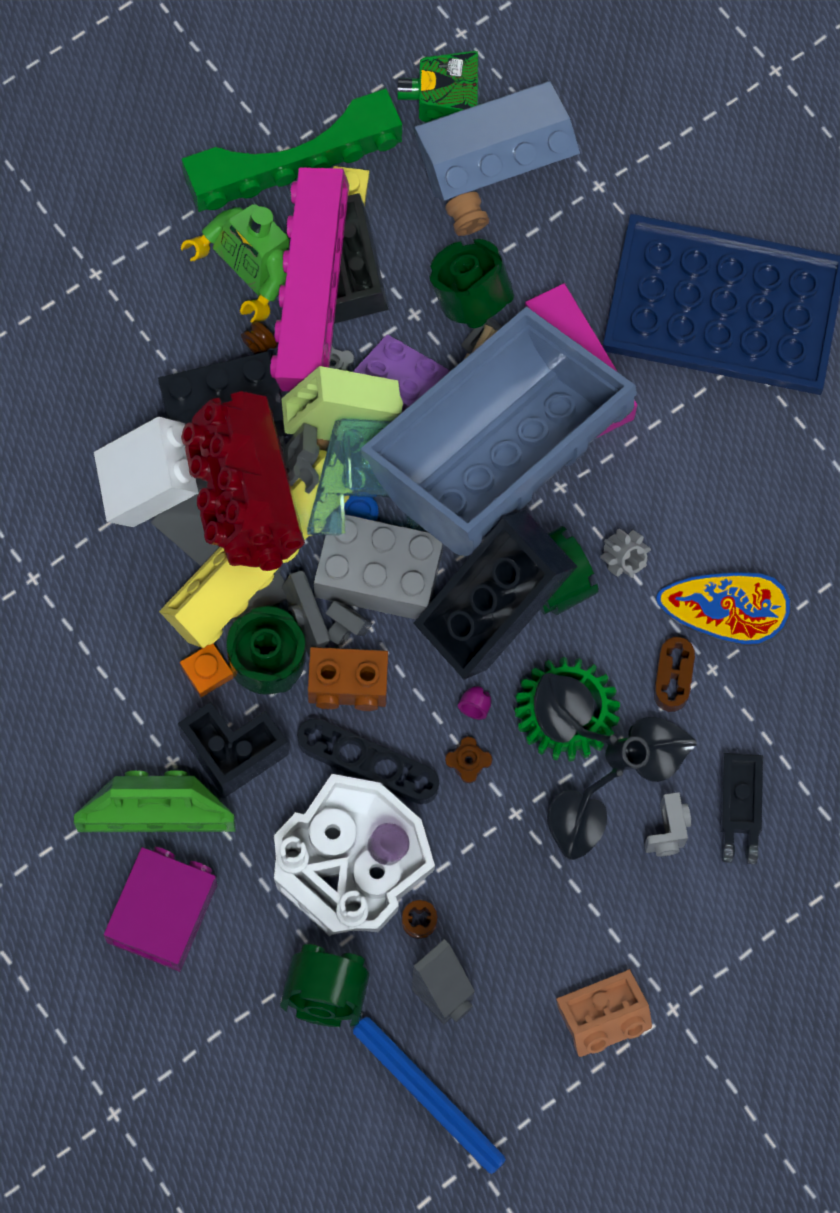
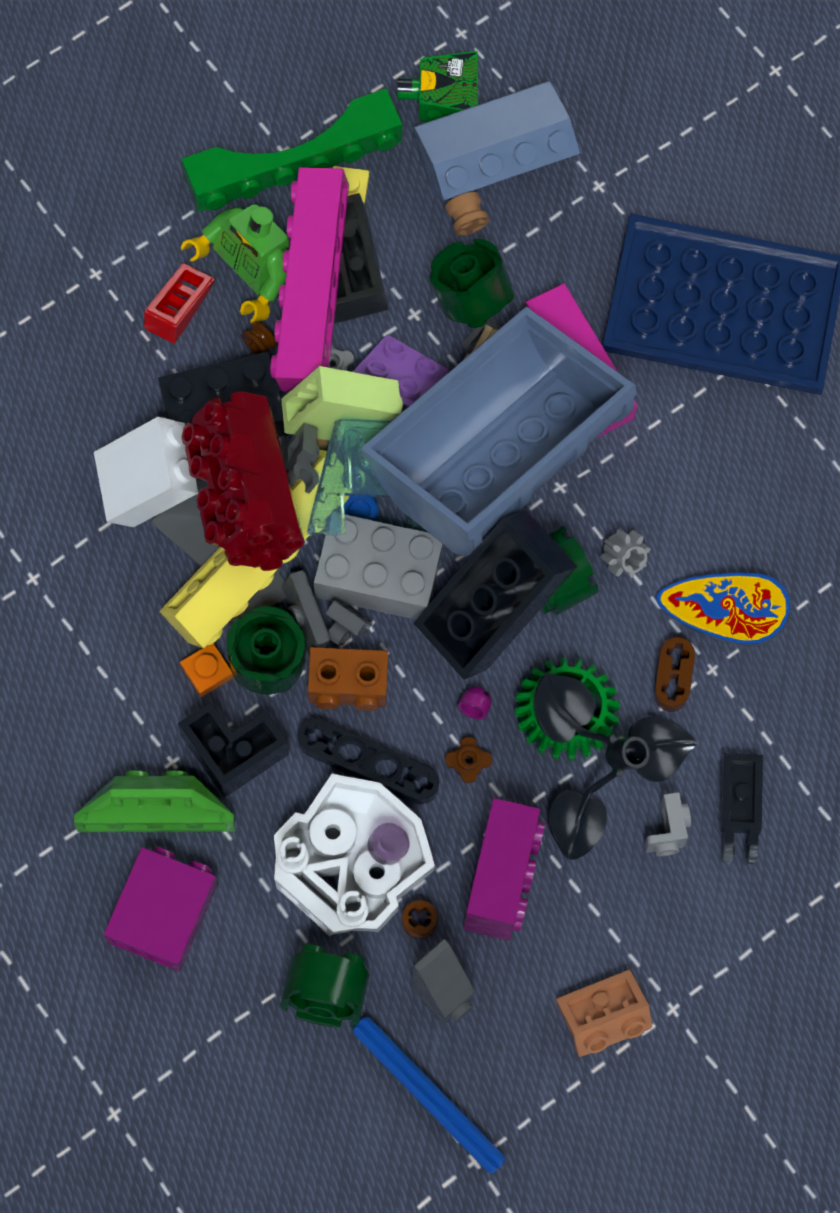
none -> red slope [144,263,215,343]
none -> magenta brick [464,798,545,941]

